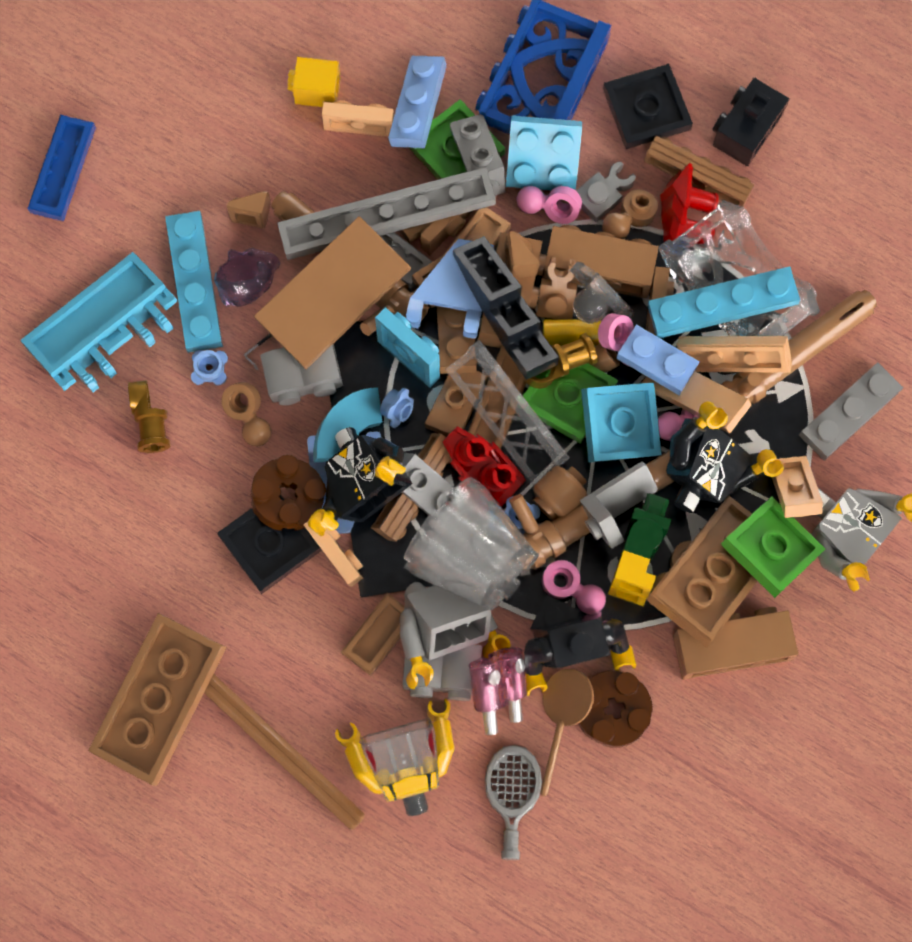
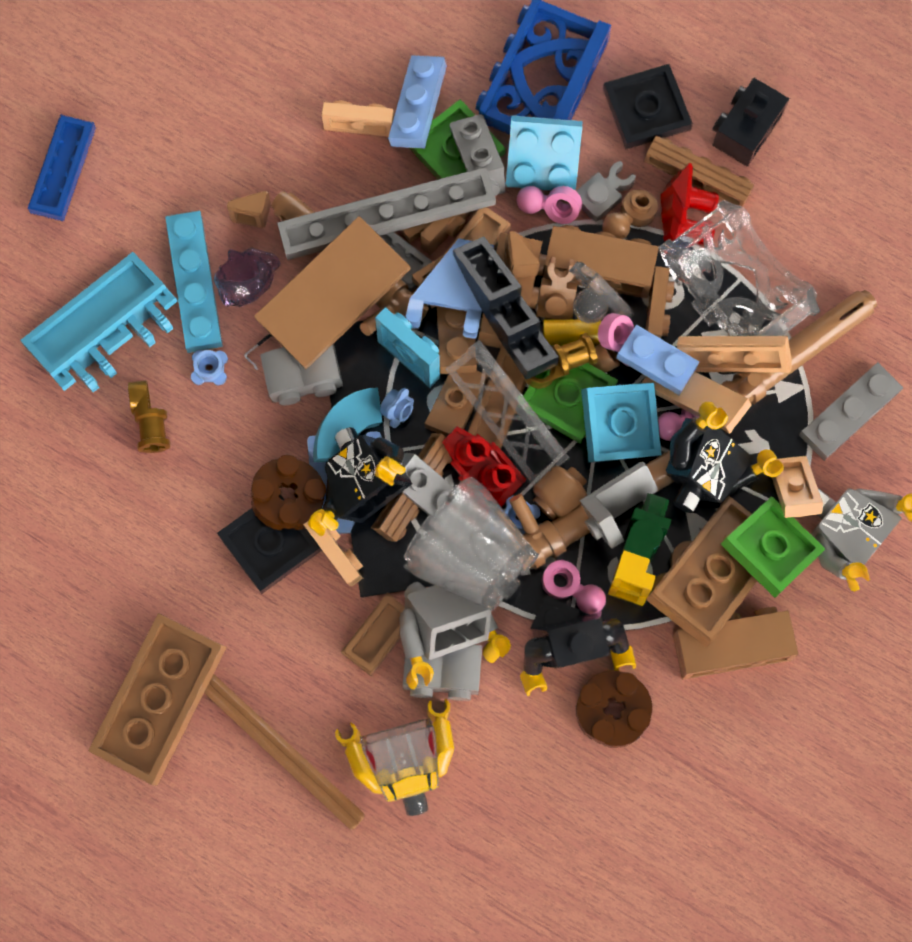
medium nougat plate [221,382,271,446] -> none
yellow brick [288,57,341,107] -> none
clear pink piece [469,647,528,735] -> none
light grey piece [484,745,542,860] -> none
medium nougat piece [540,669,594,796] -> none
medium azure plate [648,266,800,338] -> none

